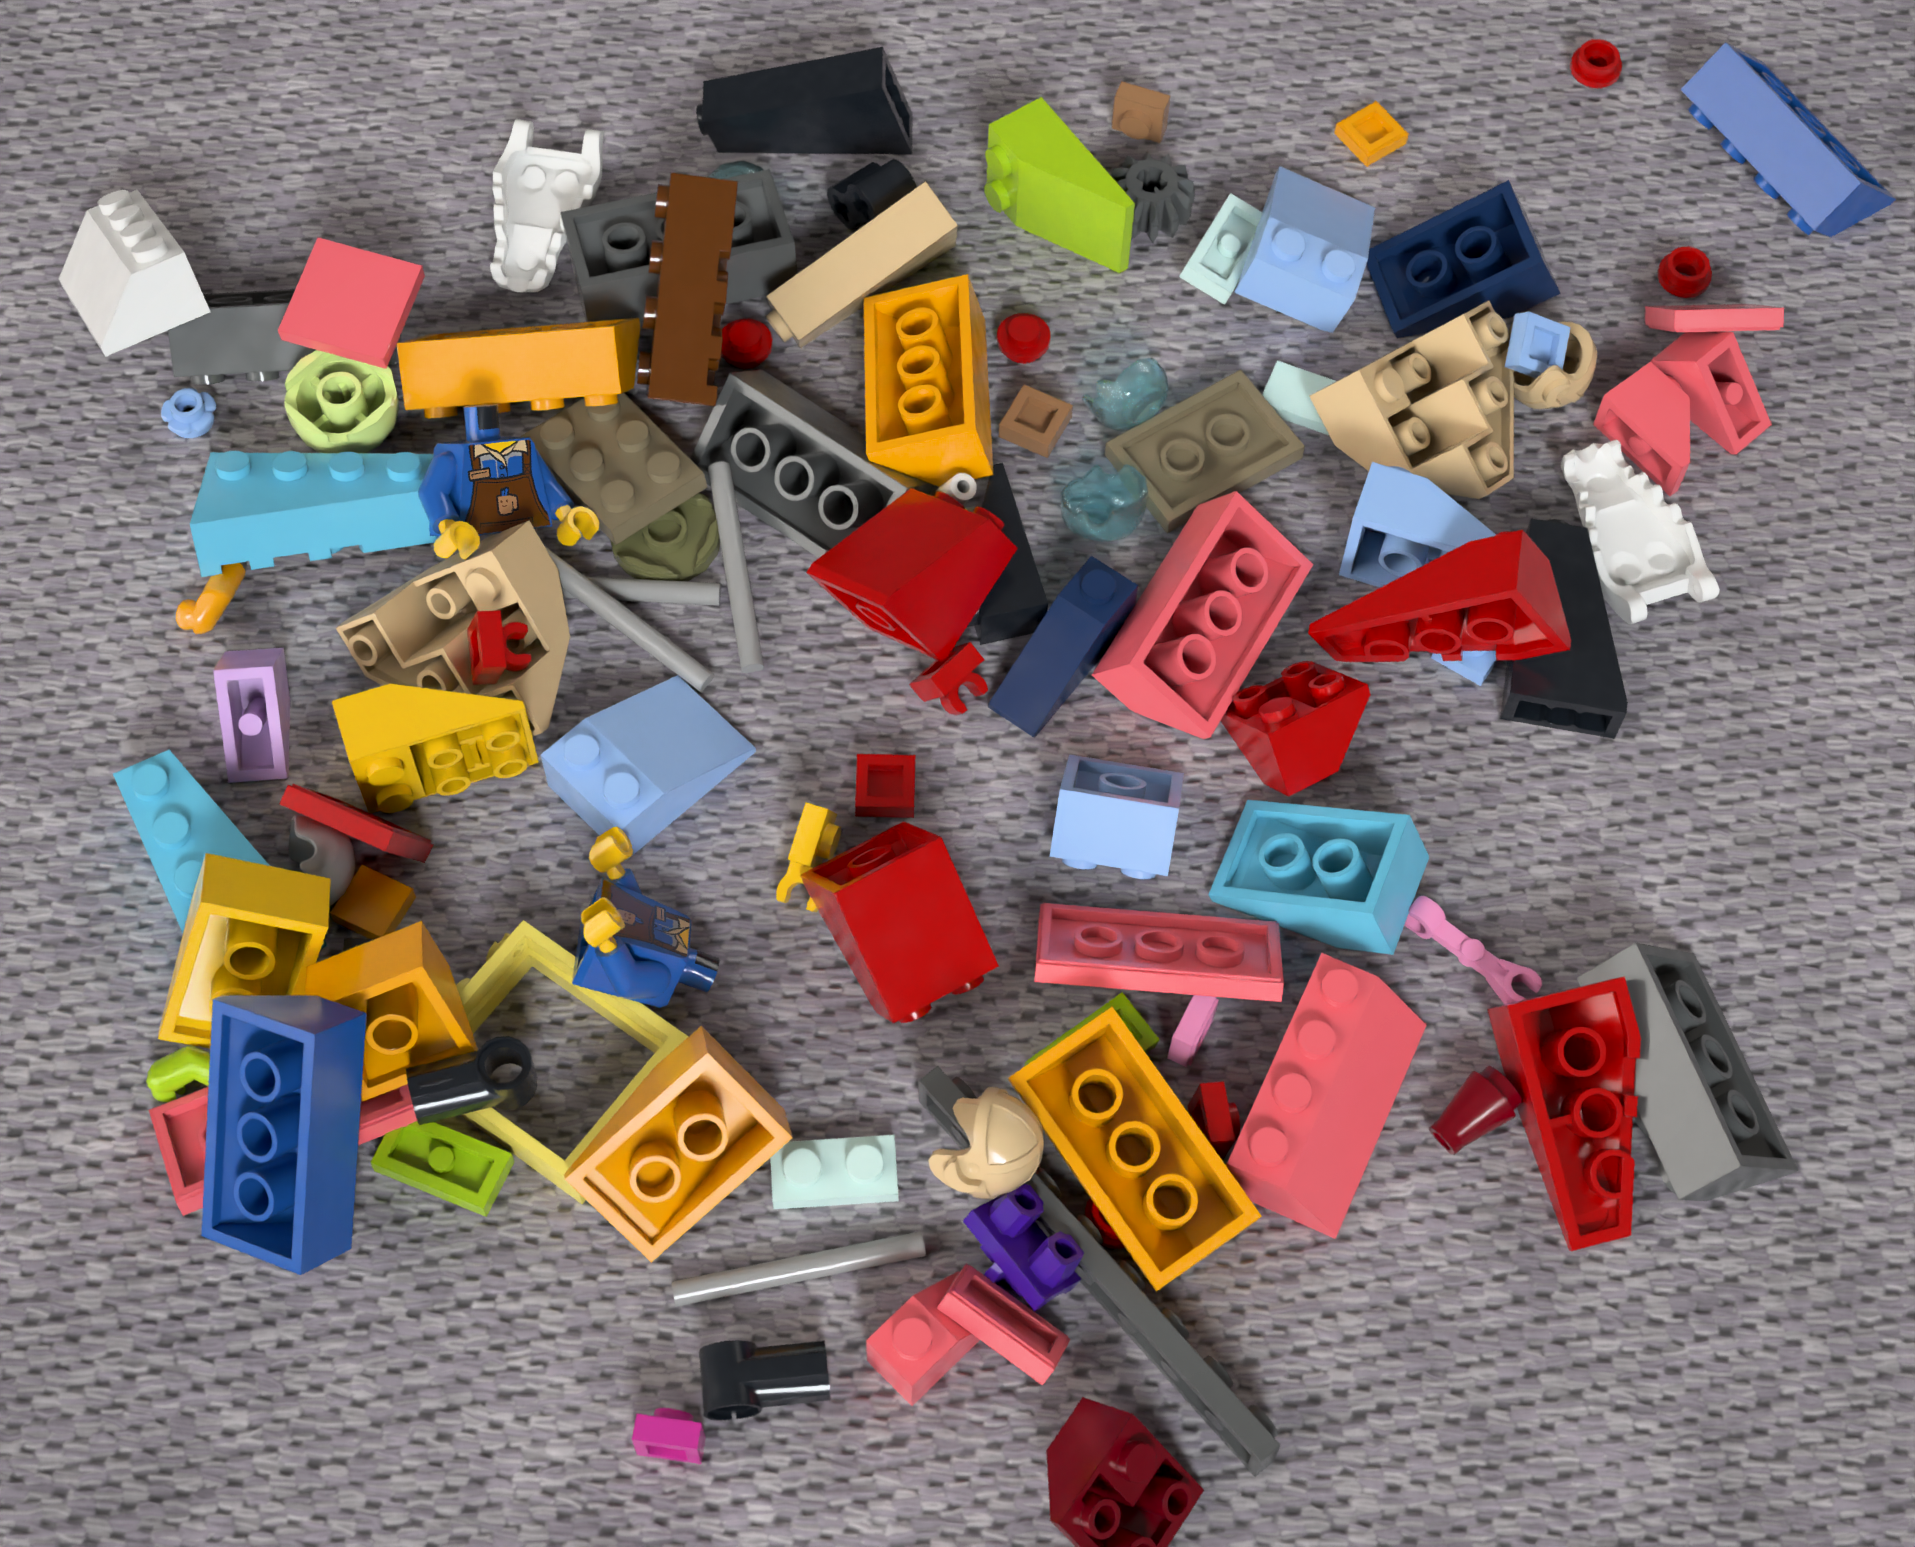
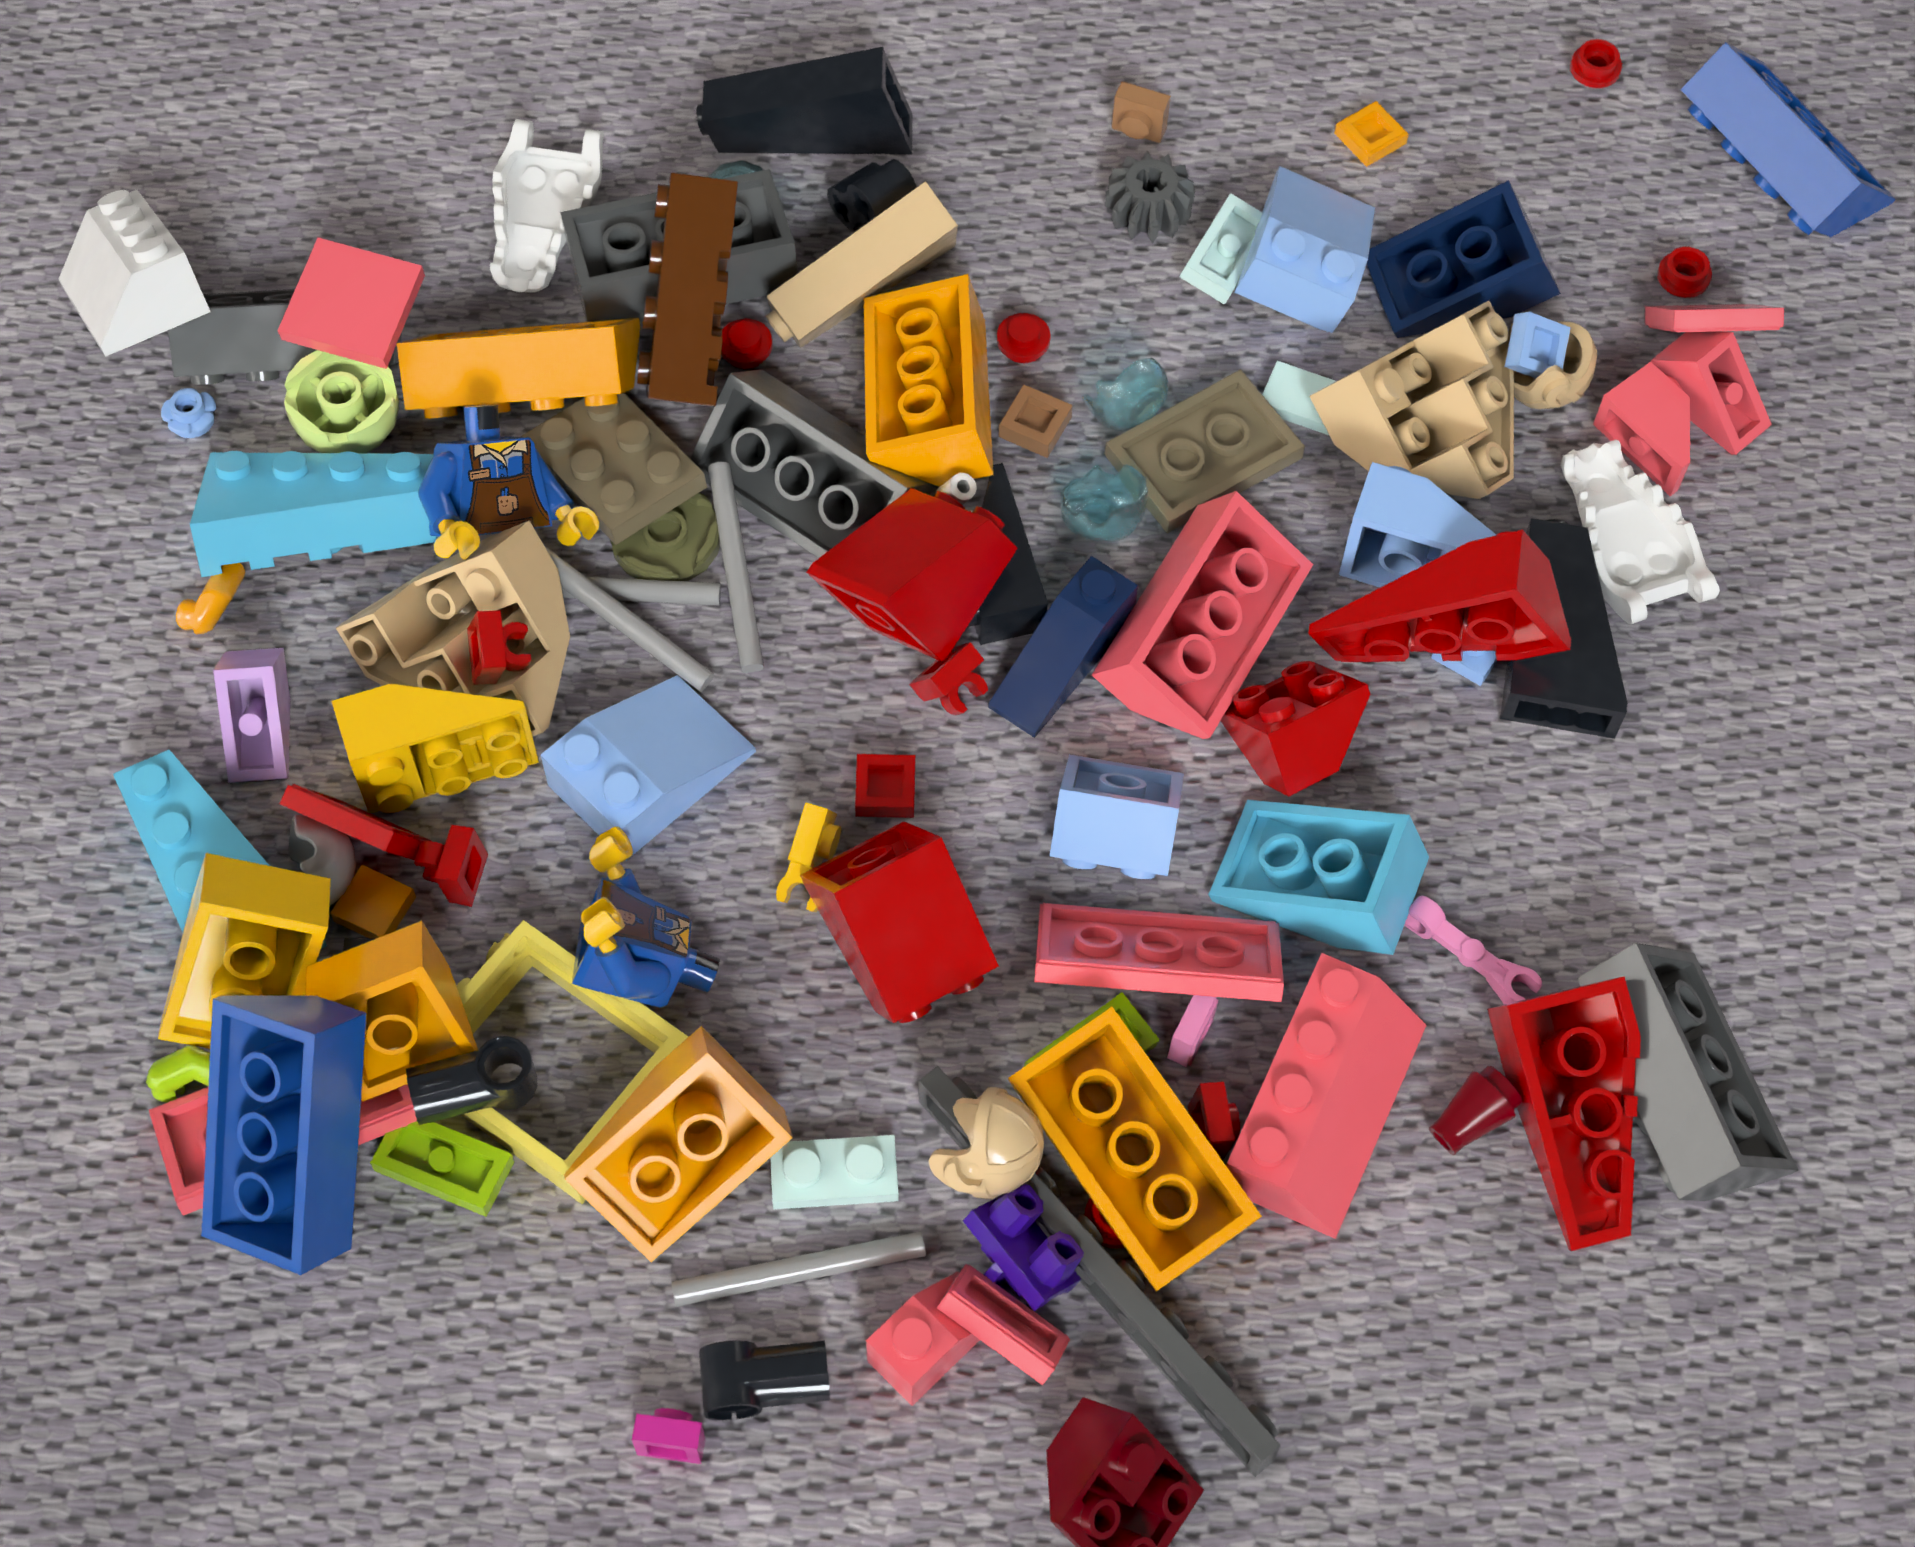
lime slope [984,97,1135,273] -> none
none -> red tile [414,825,488,907]

